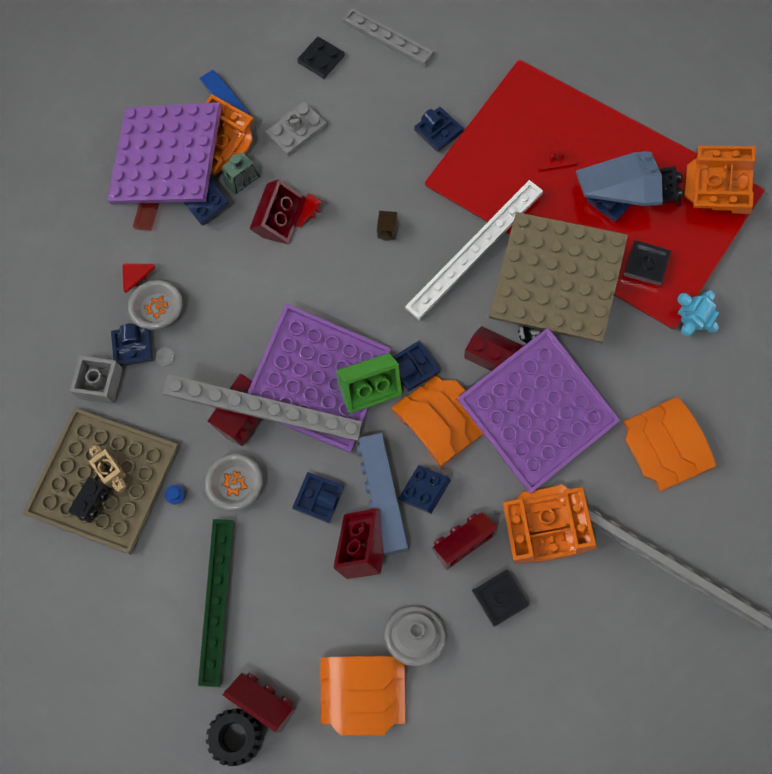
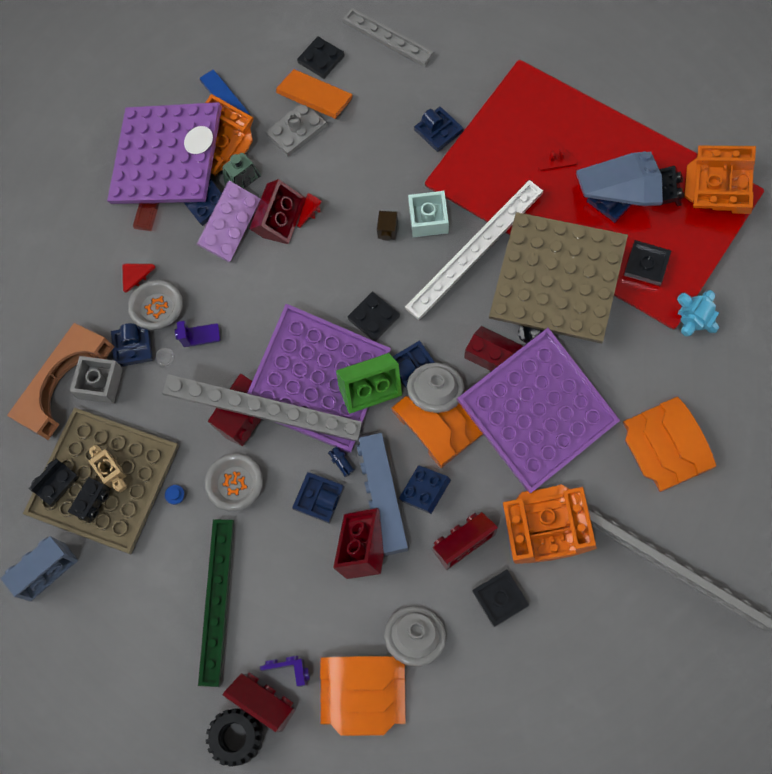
none -> sand blue brick [0,536,79,602]
none -> nougat arch [7,323,114,440]
none -> black bracket [29,458,79,507]
none -> dark purple bracket [175,321,220,347]
none -> white sticker [184,126,213,154]
none -> lavender plate [196,181,261,262]
none -> dark purple bracket [260,656,310,687]
none -> orange tile [276,69,353,119]
none -> dark blue pin [328,446,355,477]
none -> black plate [347,291,400,342]
none -> light grey piece [407,363,465,413]
none -> light aqua brick [408,191,449,237]

